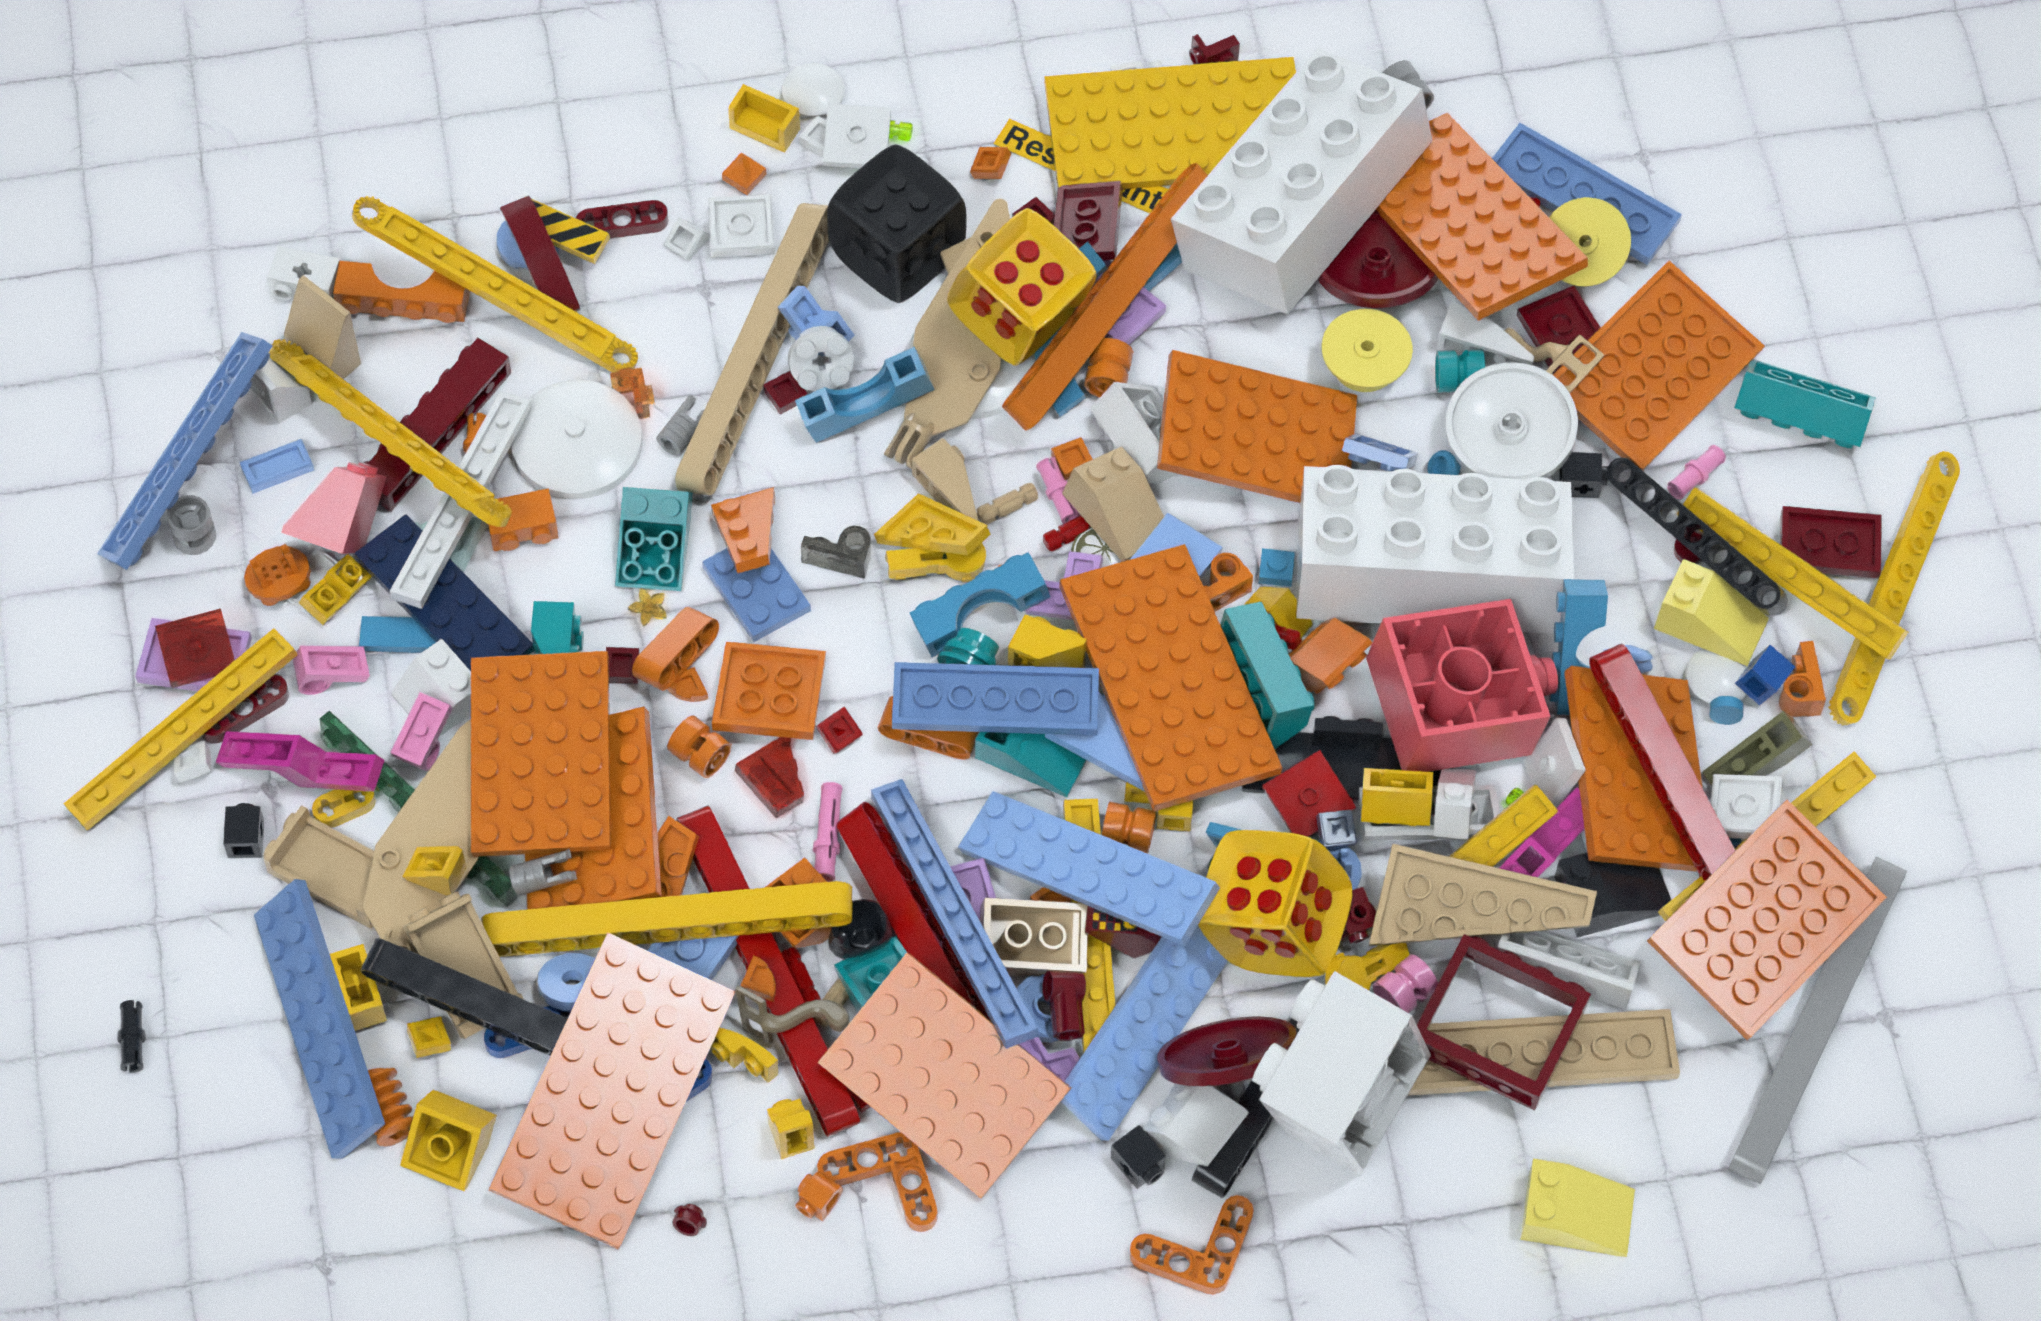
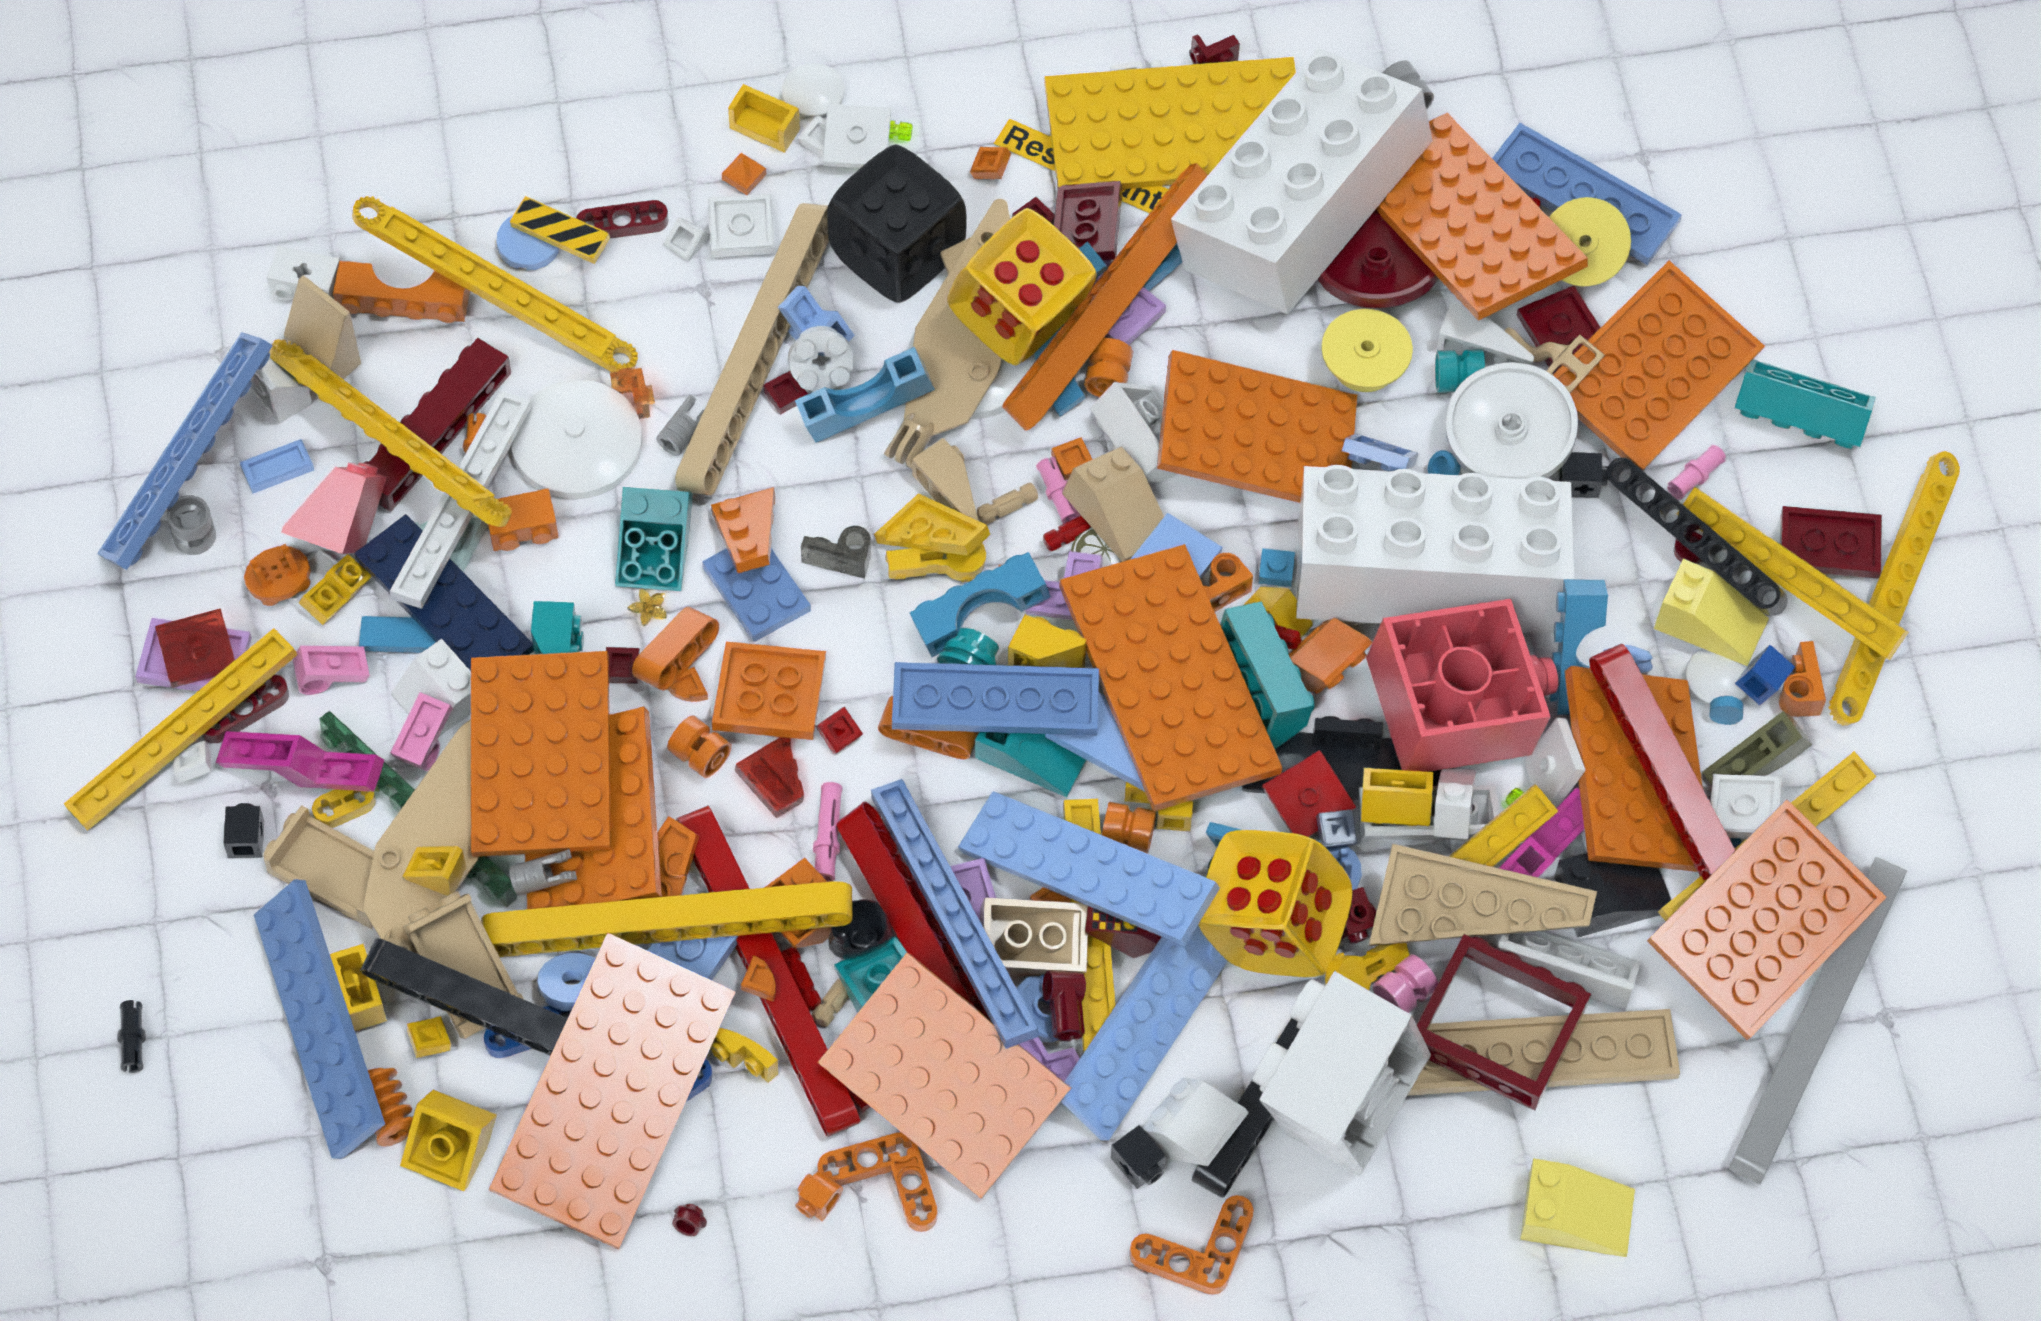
dark red slope [500,195,581,312] -> none
dark tan piece [735,985,850,1044] -> none
yellow arch [767,1098,815,1160] -> none
dark red dish [1157,1016,1297,1086] -> none

